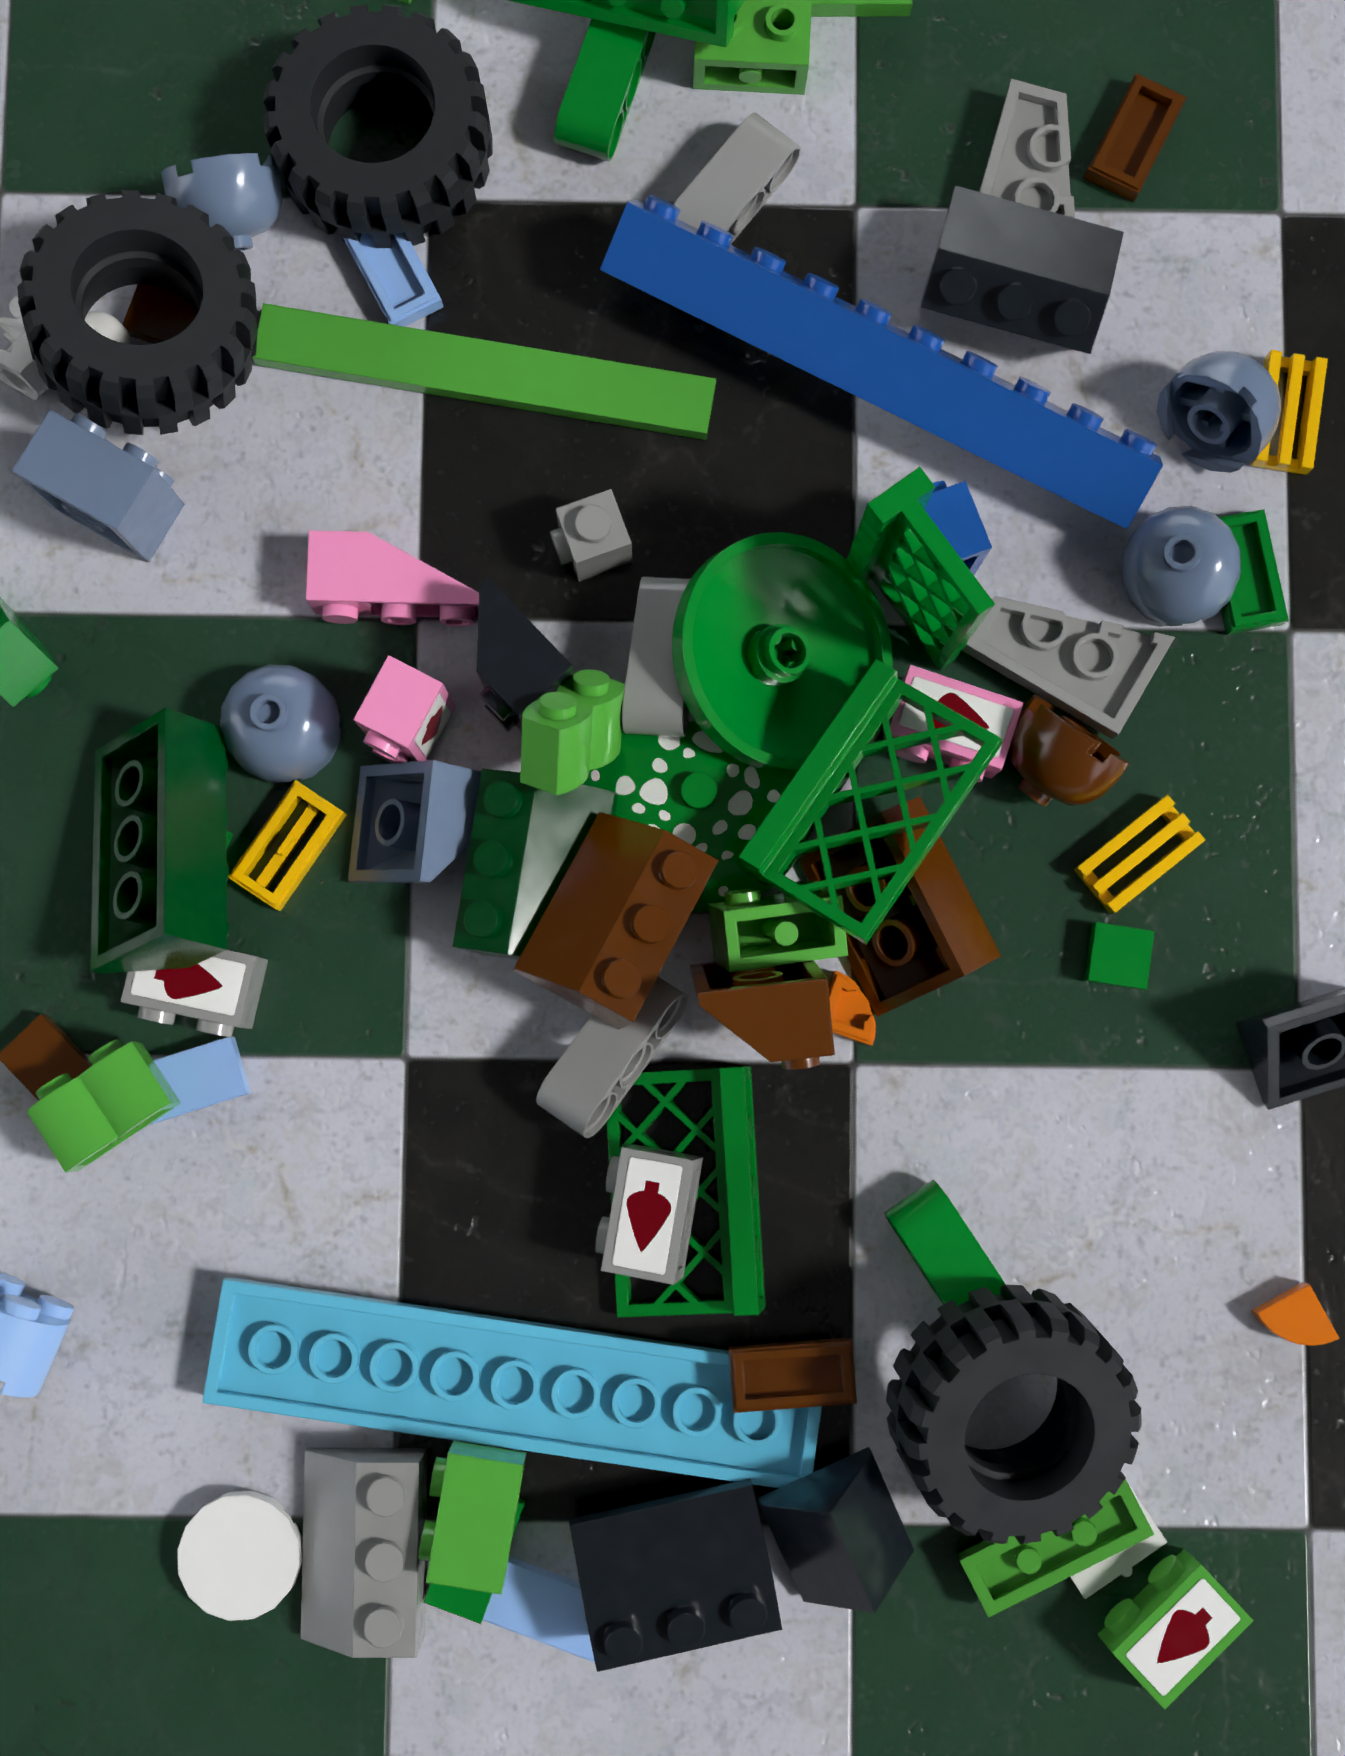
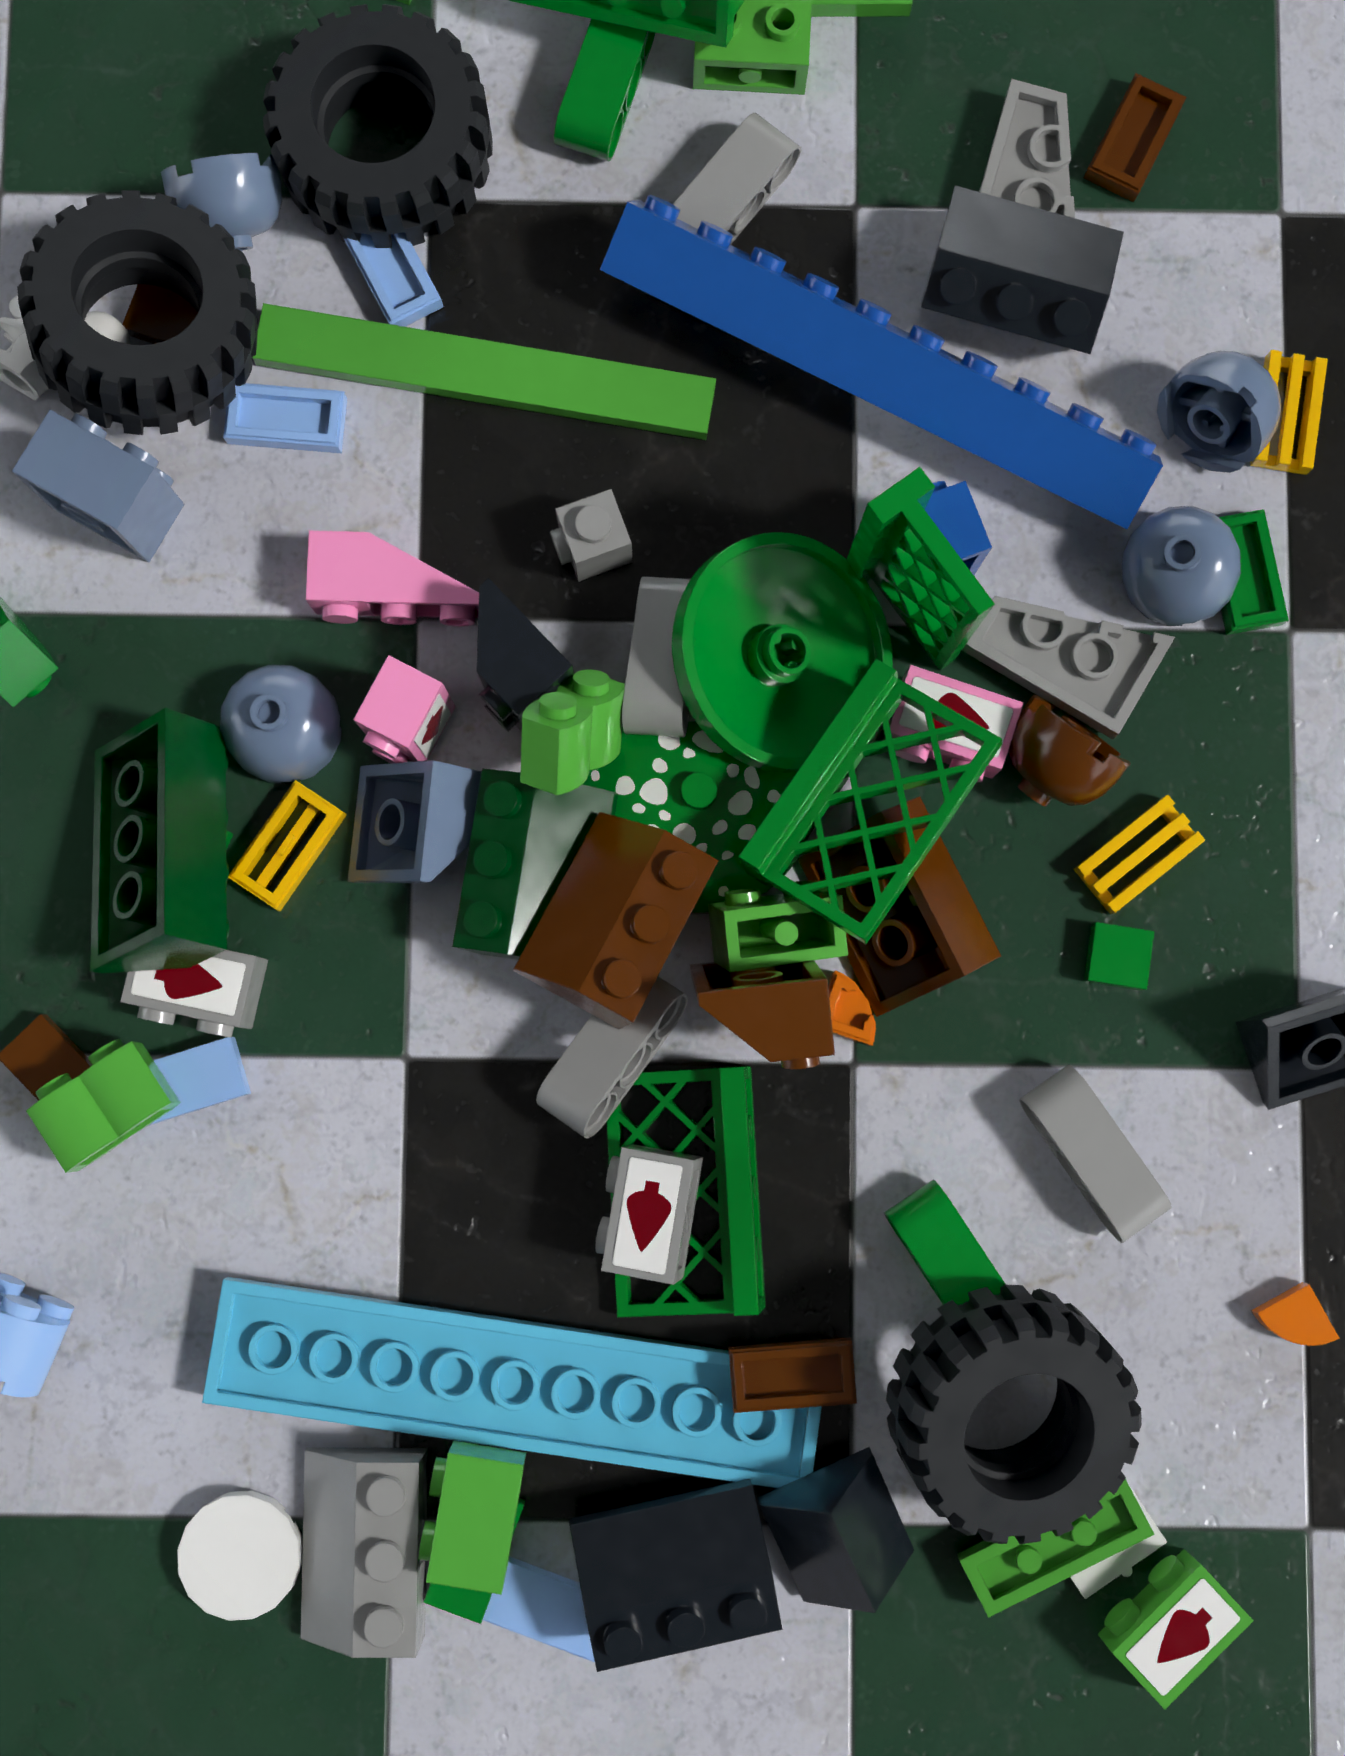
none -> light blue tile [223,383,347,453]
none -> light grey beam [1019,1065,1172,1243]

